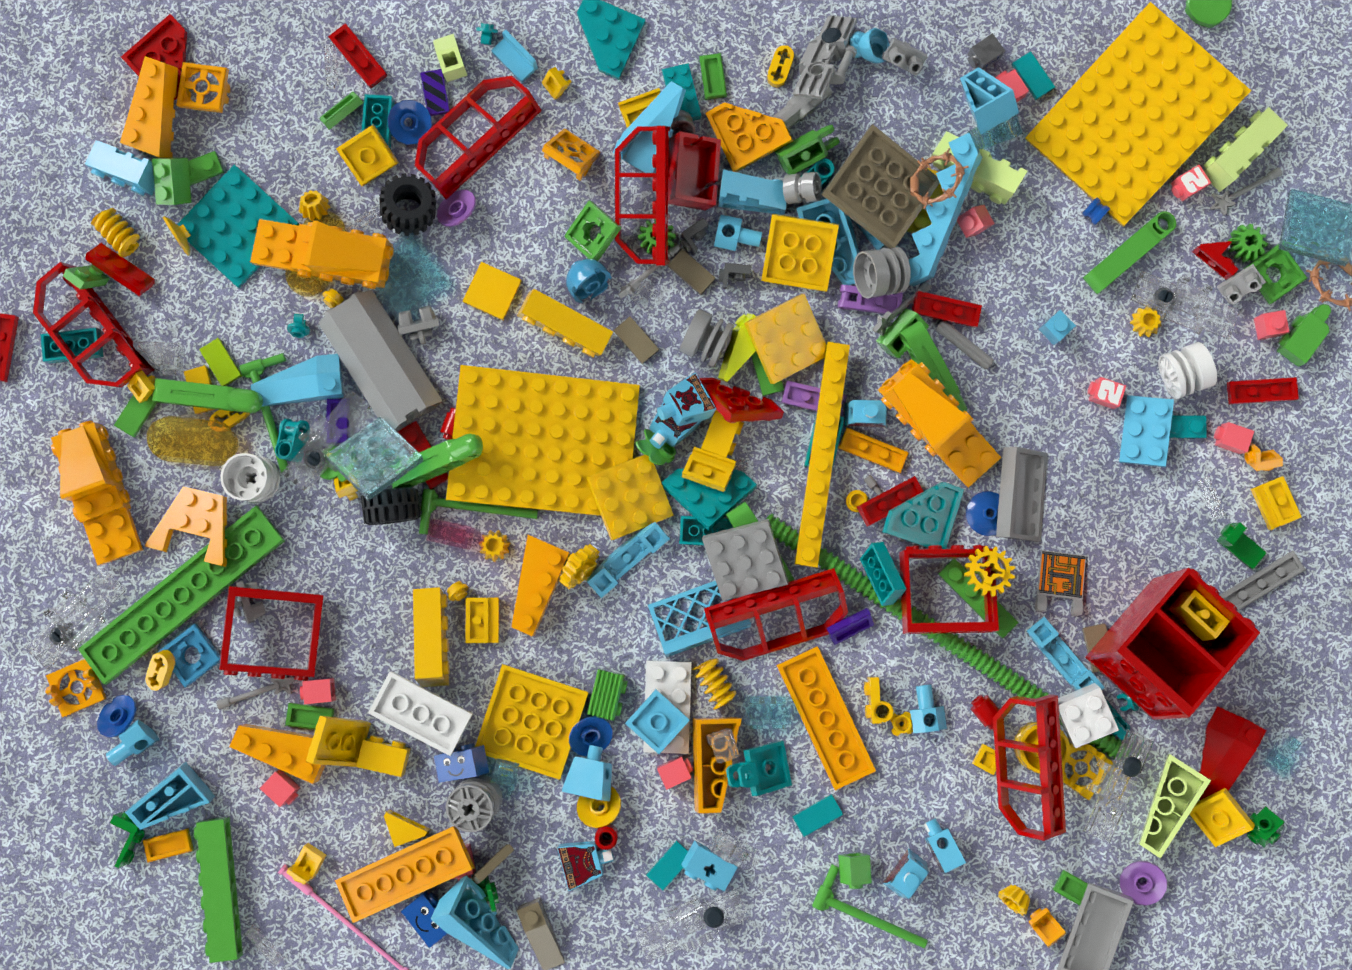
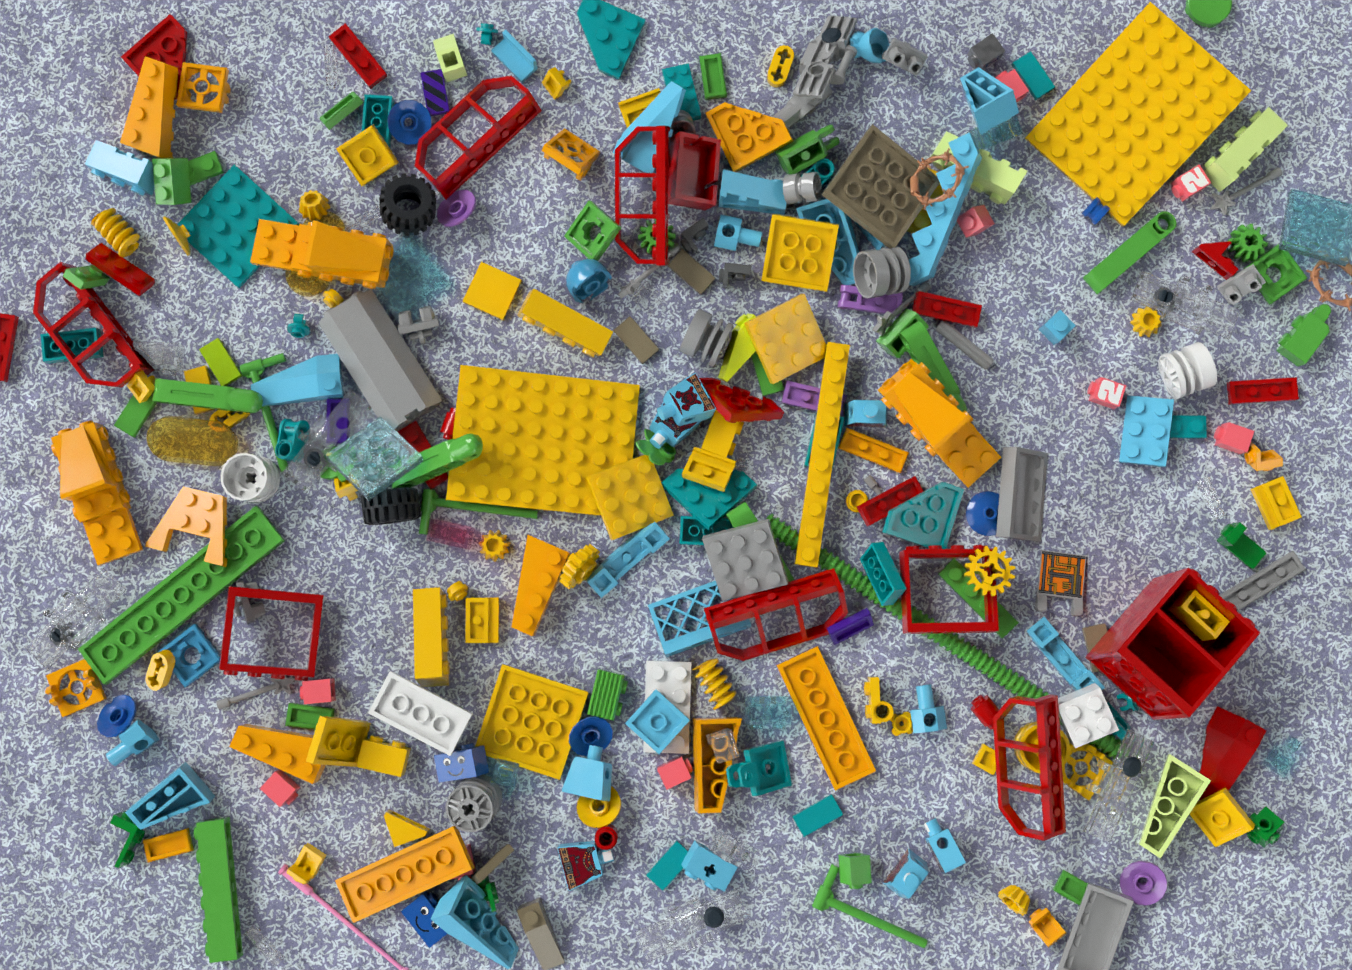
coral brick [1254,310,1289,340] -> none

